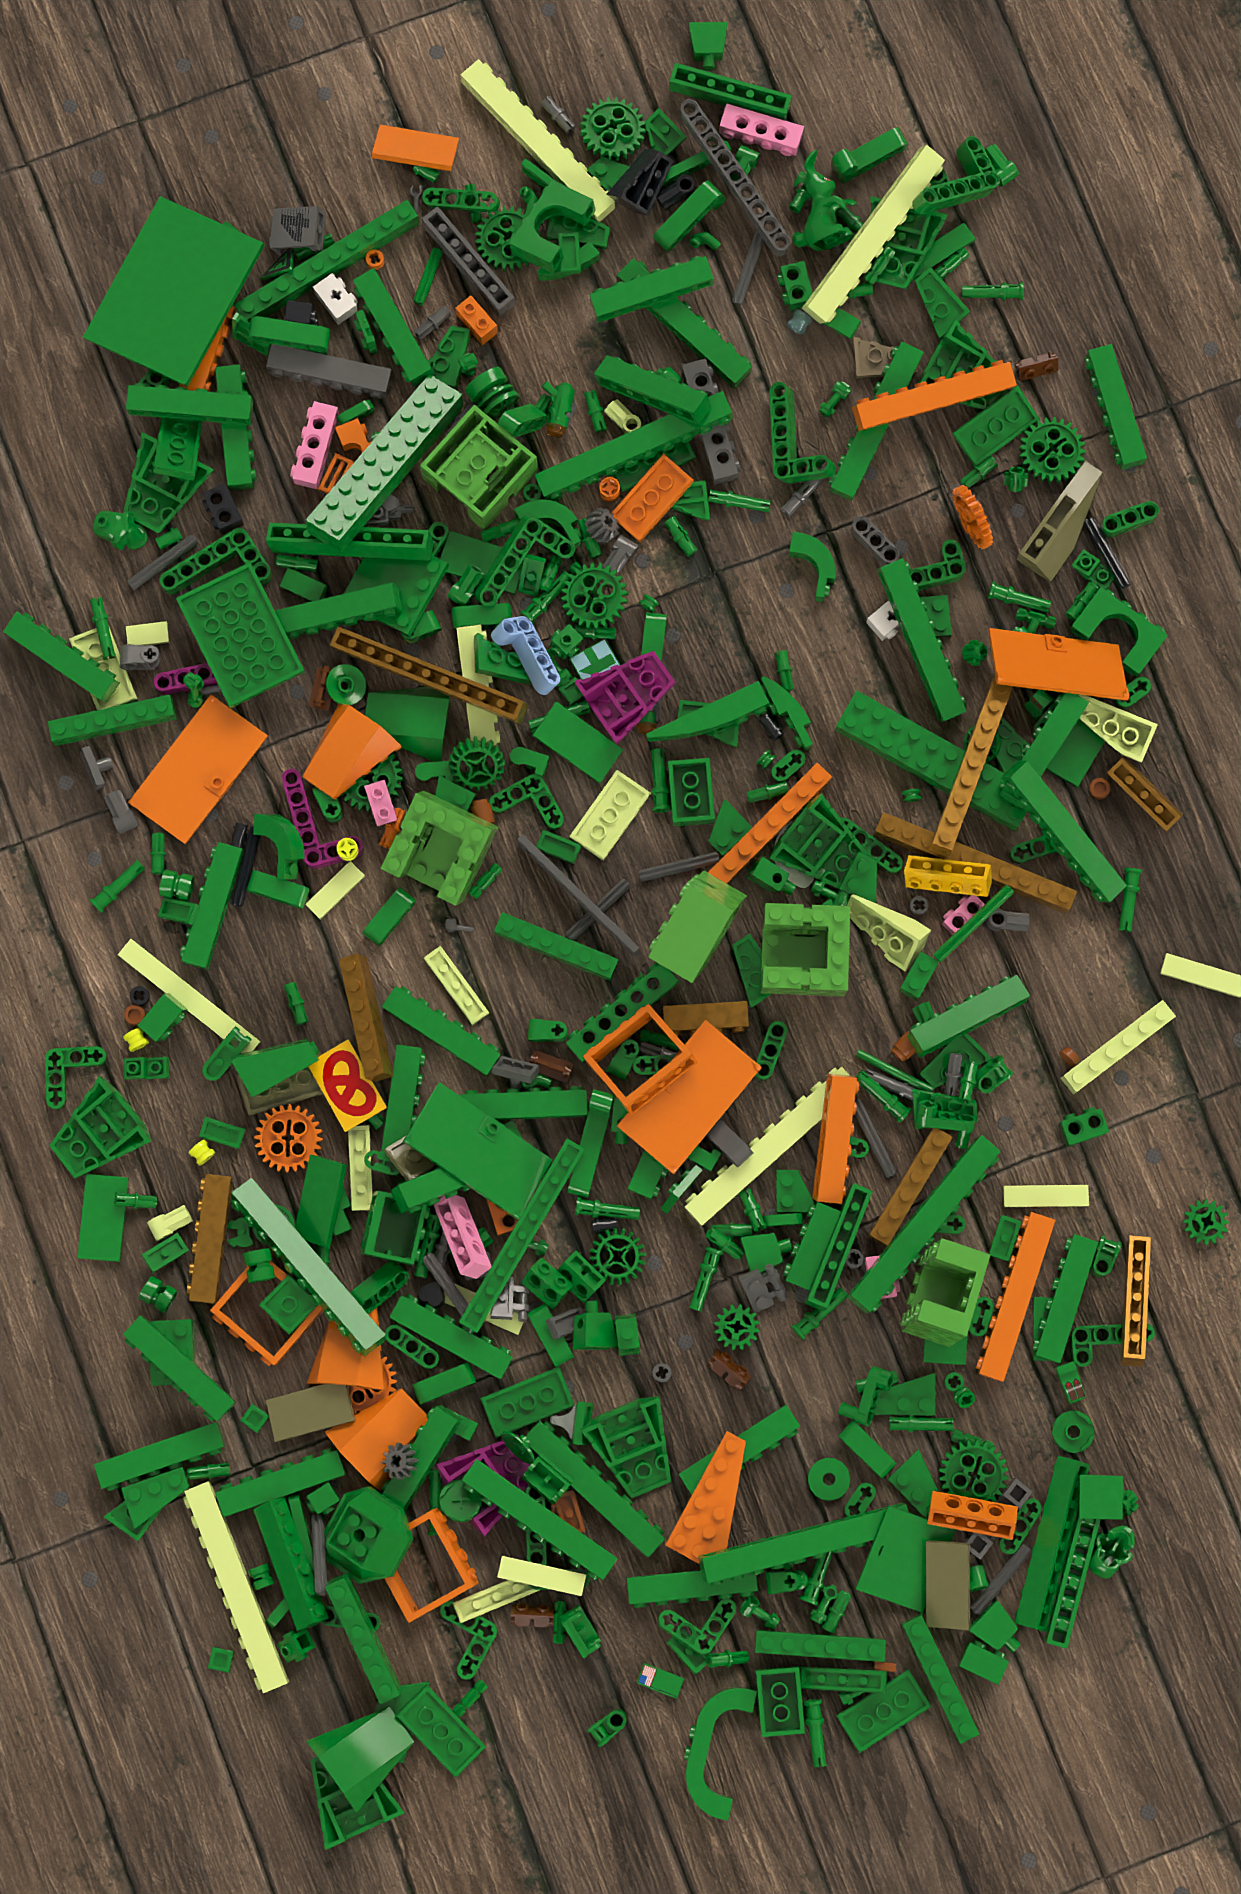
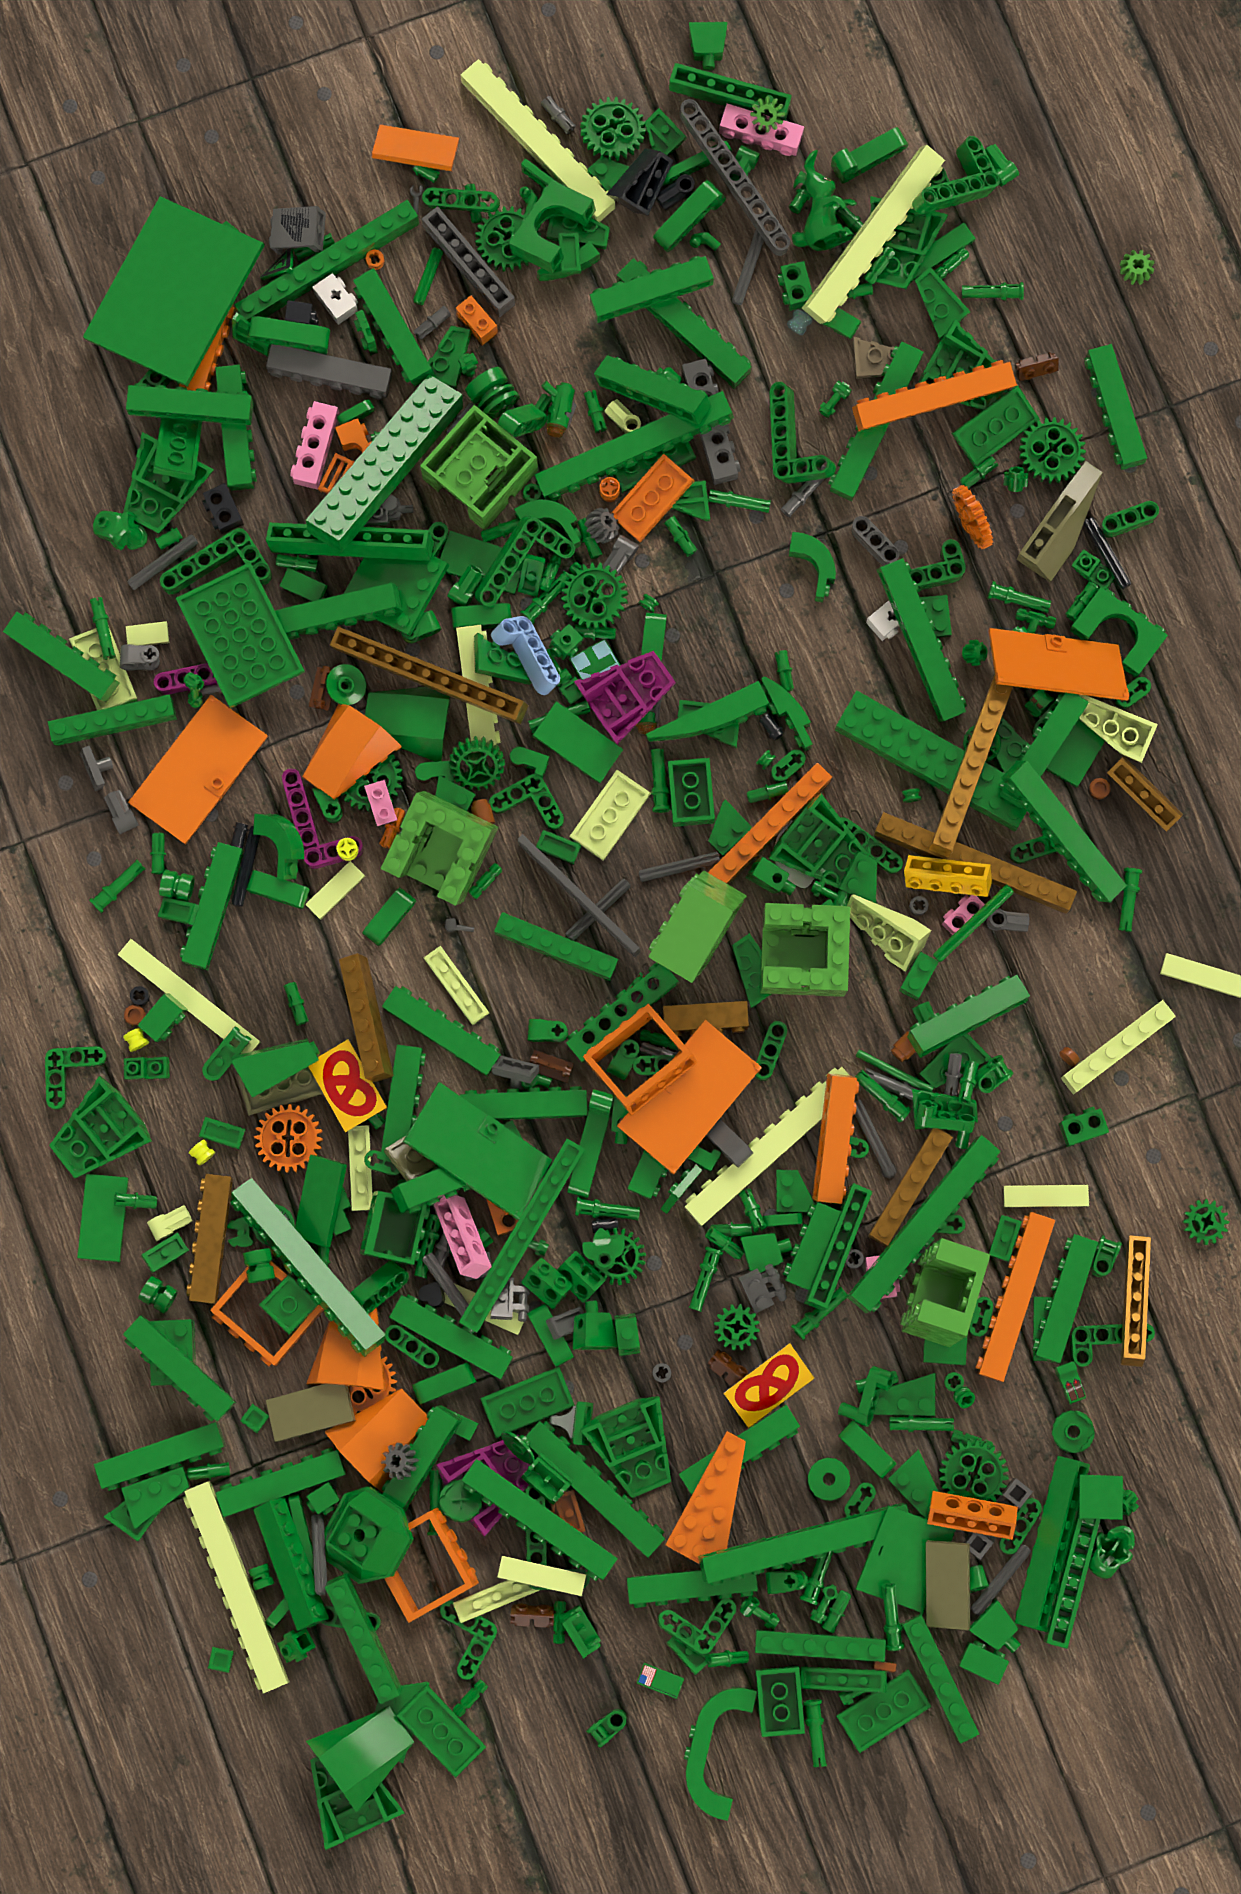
none -> green plate [582,1228,625,1270]
none -> sticker [724,1343,814,1428]
none -> bright green gear [750,96,785,132]
none -> green pin [882,1583,905,1651]
none -> bright green gear [1120,250,1154,285]

